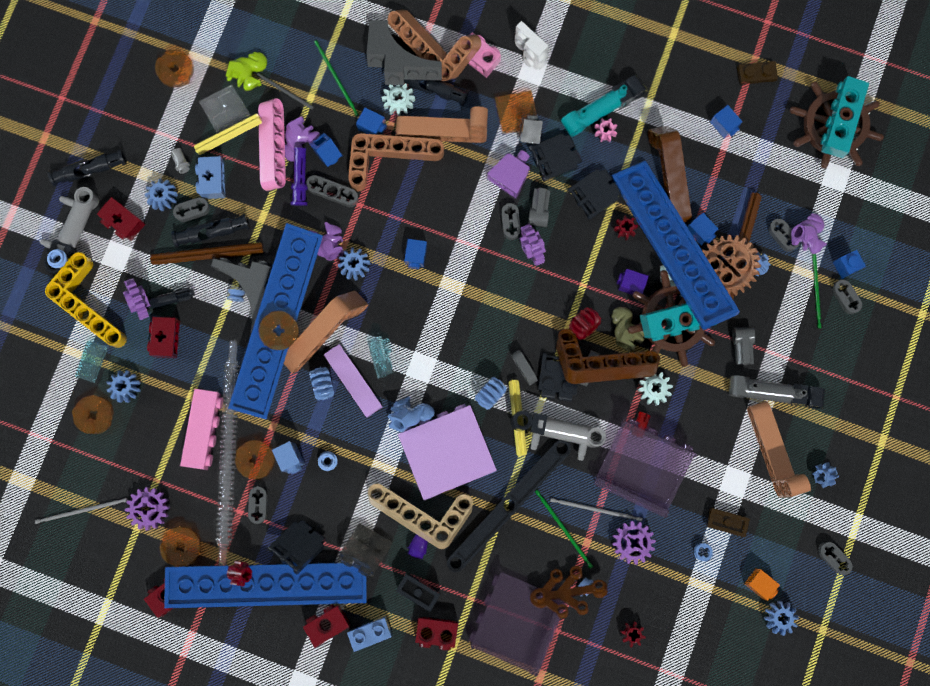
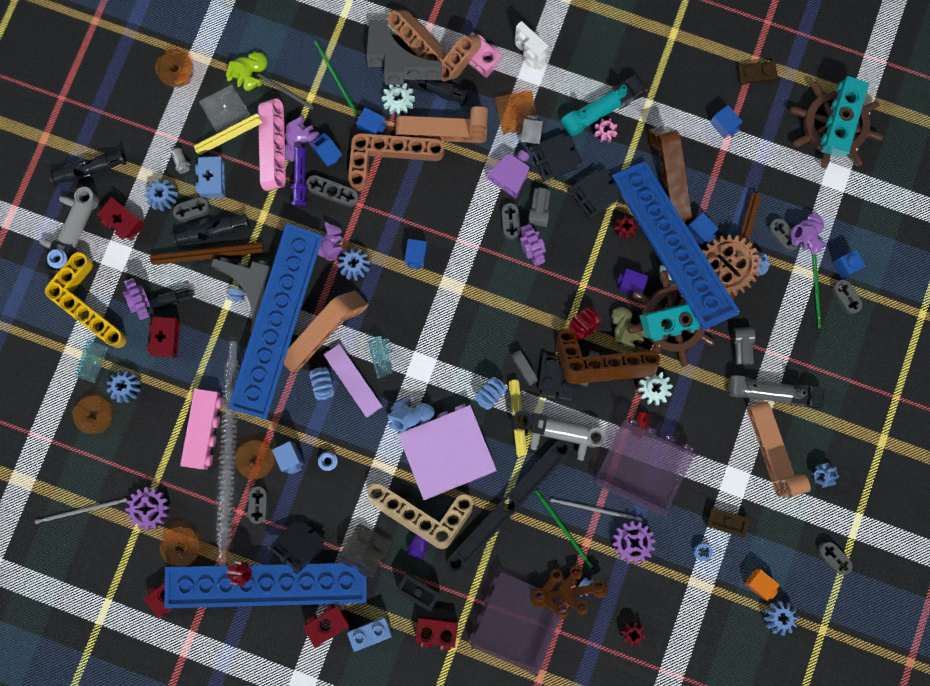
clear orange plate [258,311,299,350] -> none

